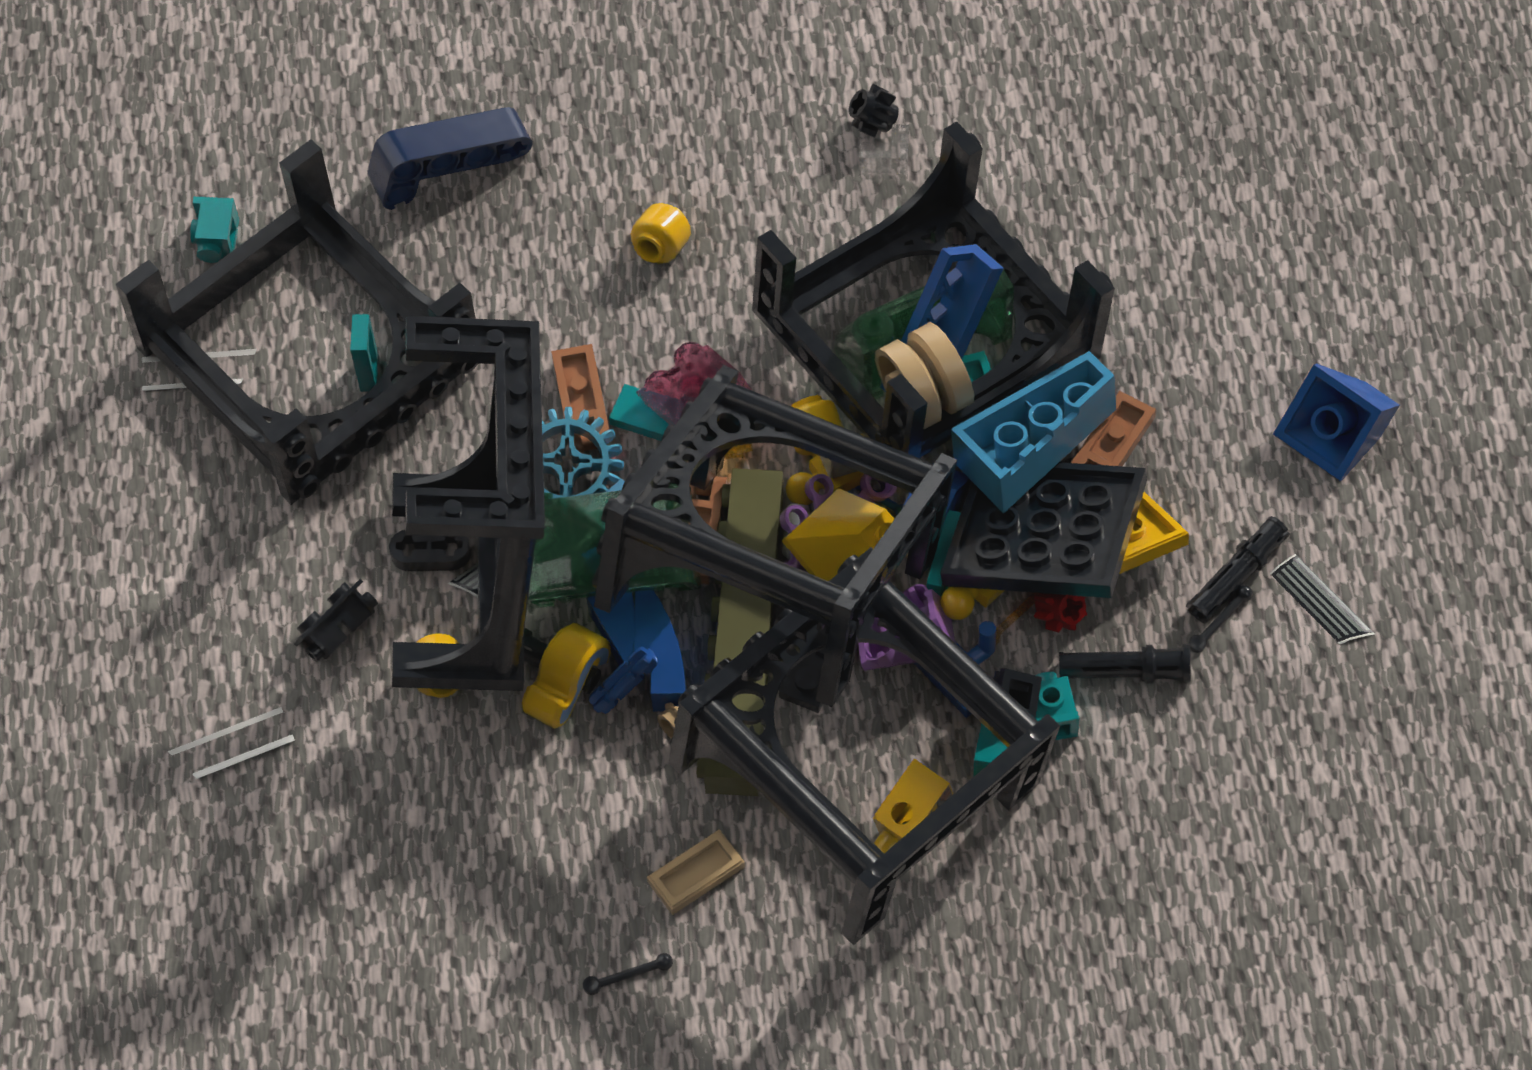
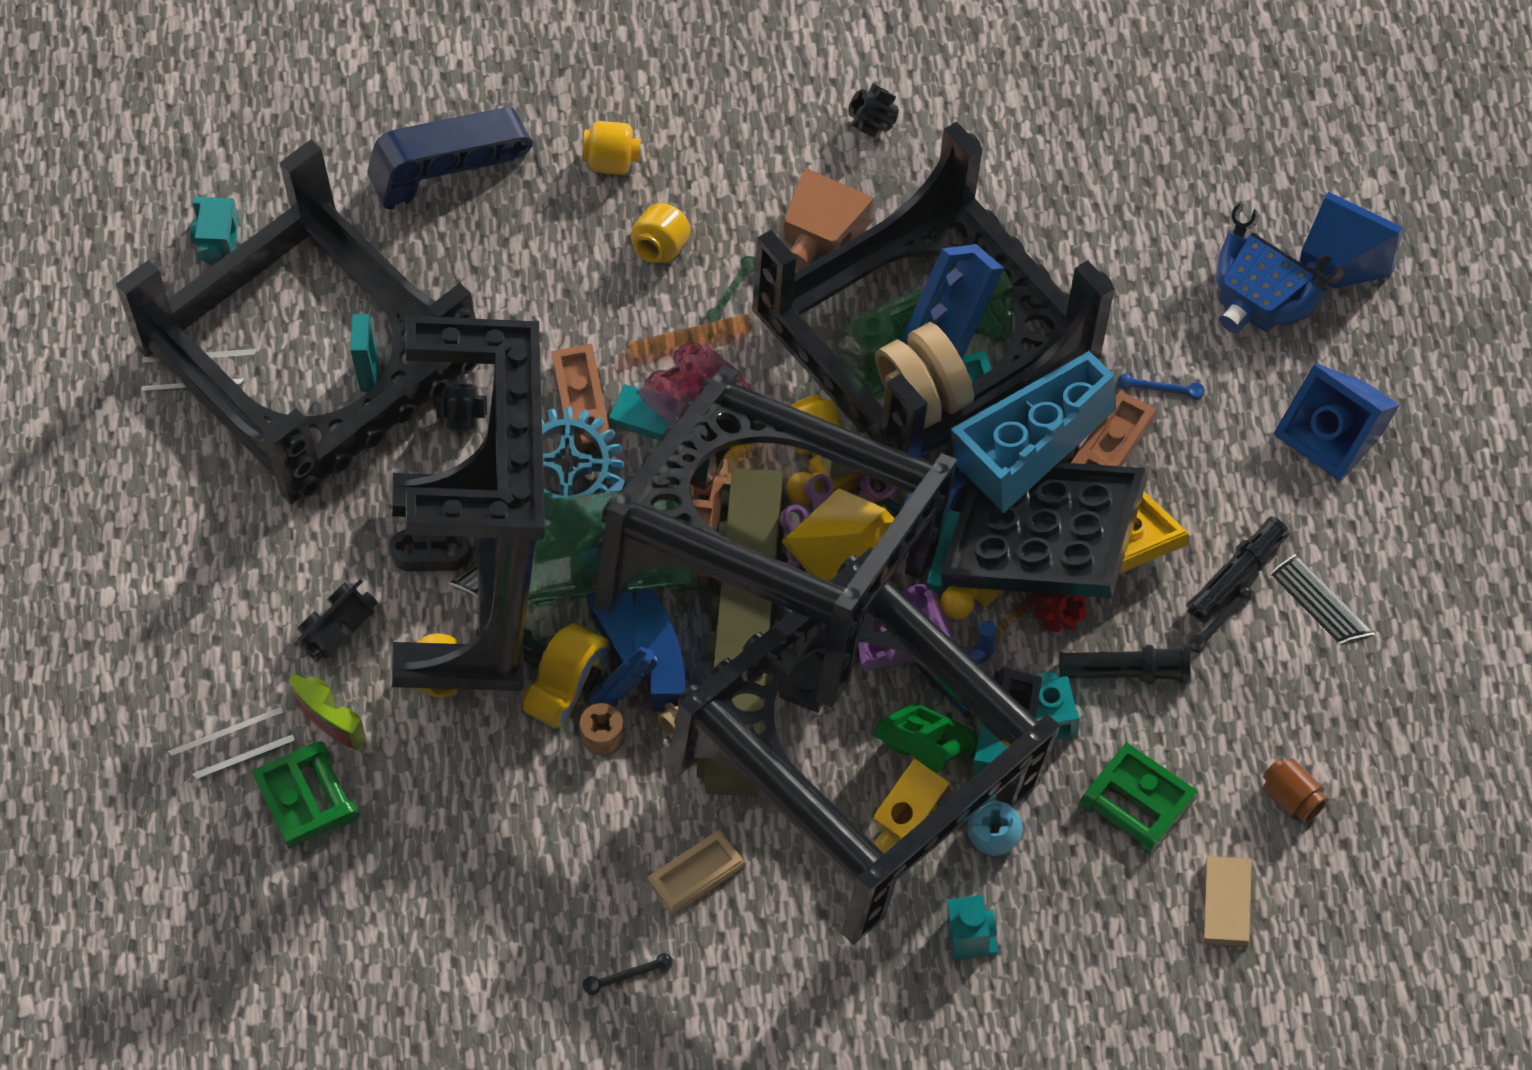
none -> green plate [252,741,360,849]
none -> lime slope [289,673,366,751]
none -> black gear [436,383,487,430]
none -> medium nougat wheel [579,703,625,756]
none -> yellow head [582,121,641,175]
none -> clear orange bar [628,314,752,359]
none -> clear green hinge [706,256,756,324]
none -> nougat torso [784,168,874,269]
none -> green plate [874,702,979,773]
none -> teal brick [947,895,998,961]
none -> medium azure piece [966,800,1023,857]
none -> green plate [1079,742,1198,855]
none -> blue hinge [1117,373,1205,400]
none -> tan tile [1203,856,1252,947]
none -> blue torso [1216,203,1344,334]
none -> dark orange brick [1263,759,1329,824]
none -> blue slope [1300,192,1403,289]

